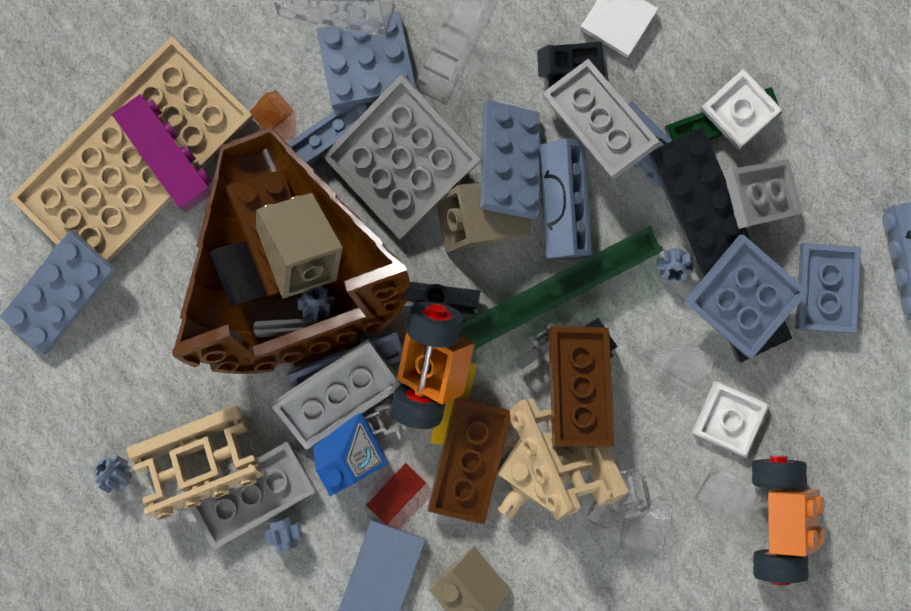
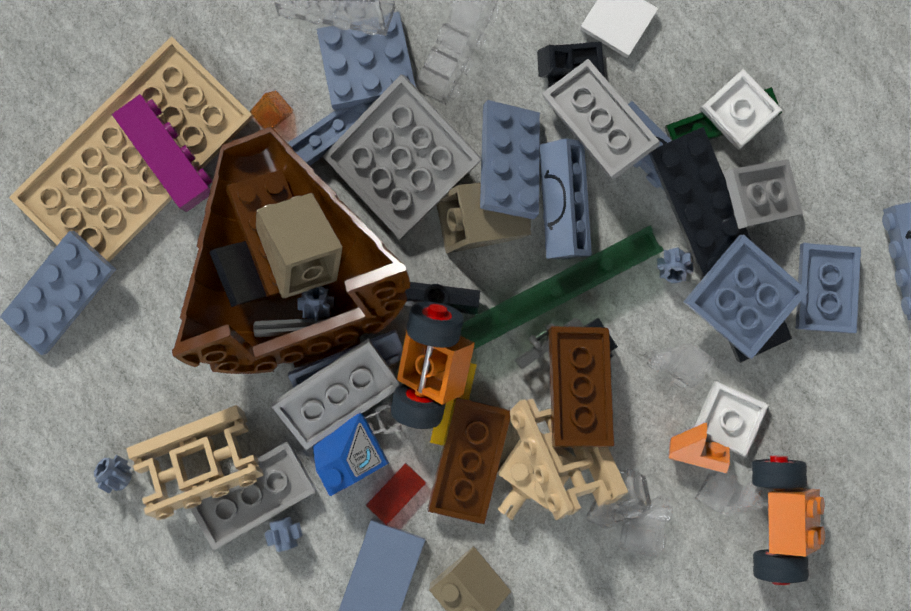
none -> orange slope [669,422,730,473]

